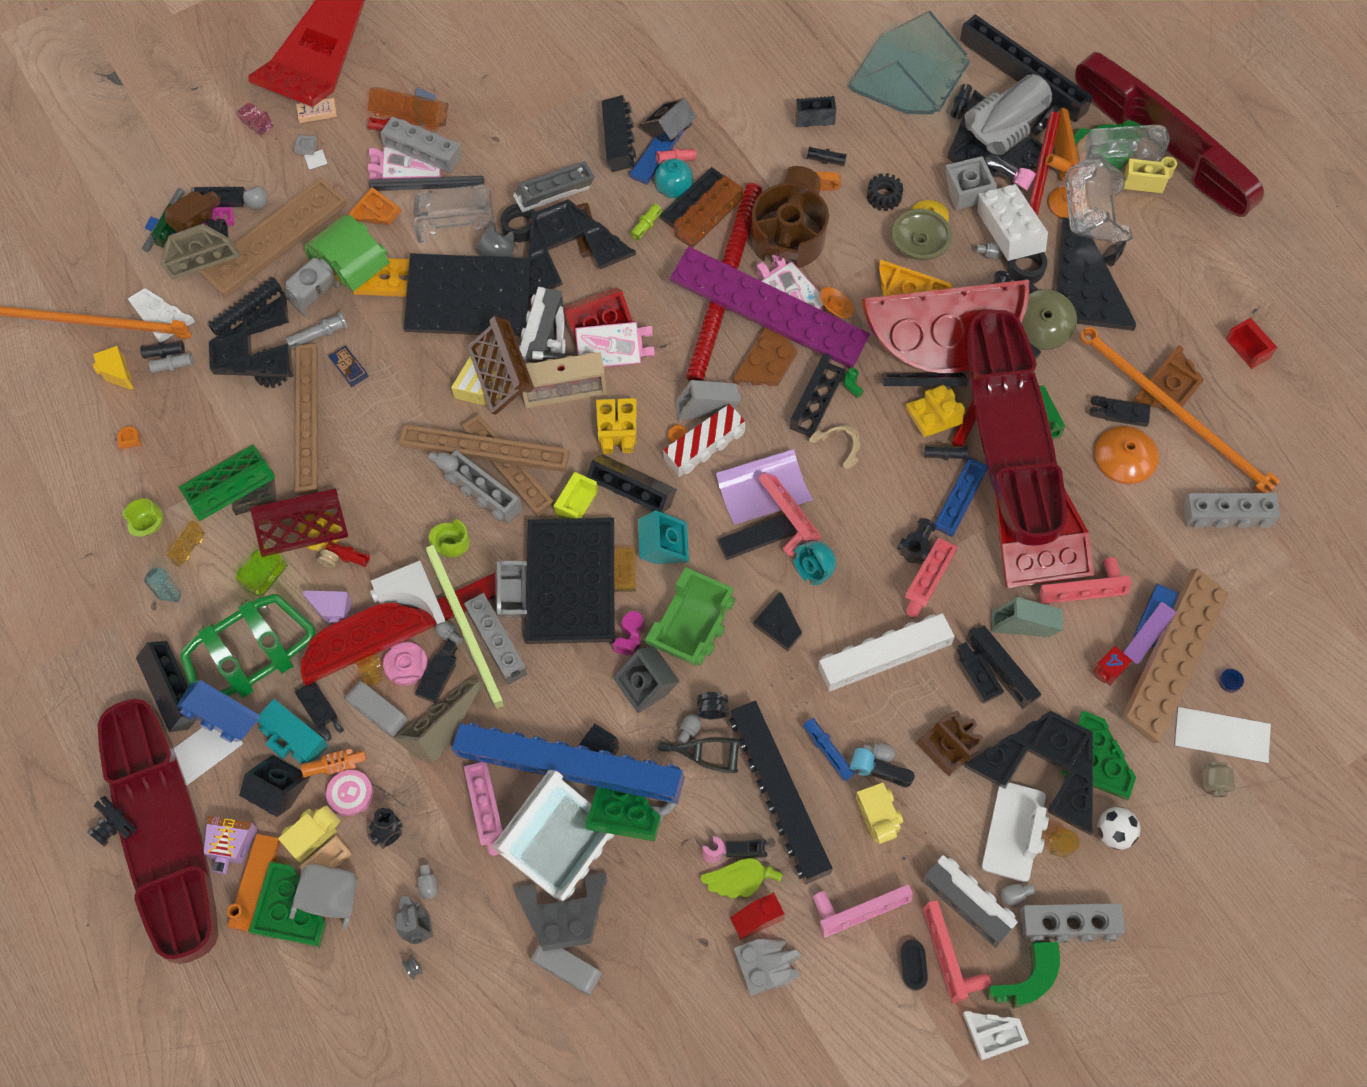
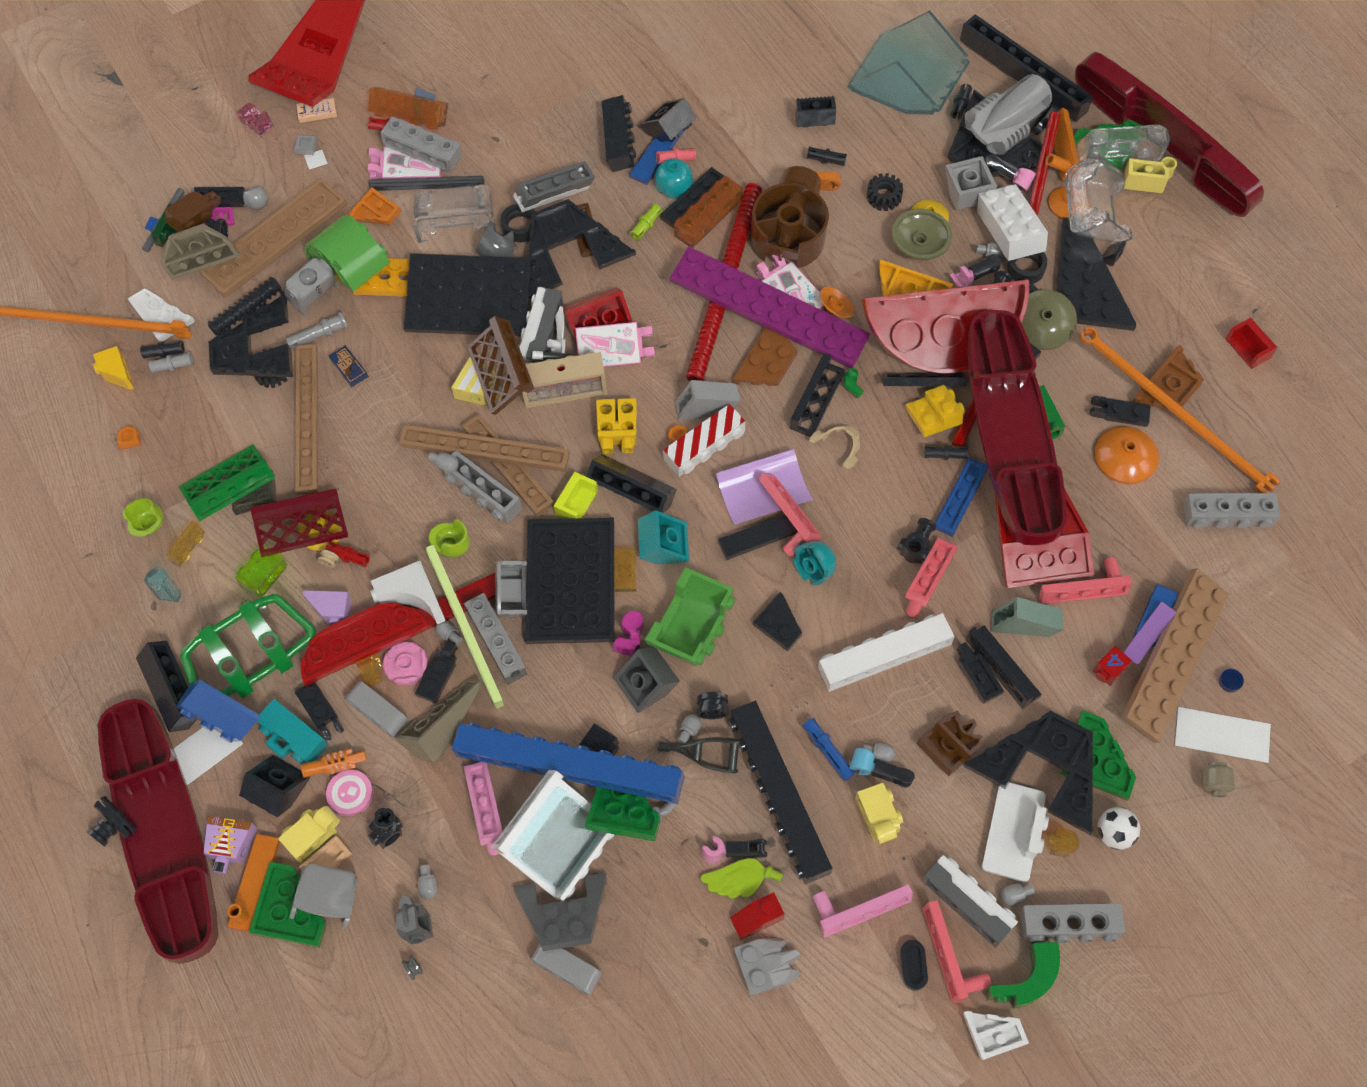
none -> piece [949,254,1003,288]

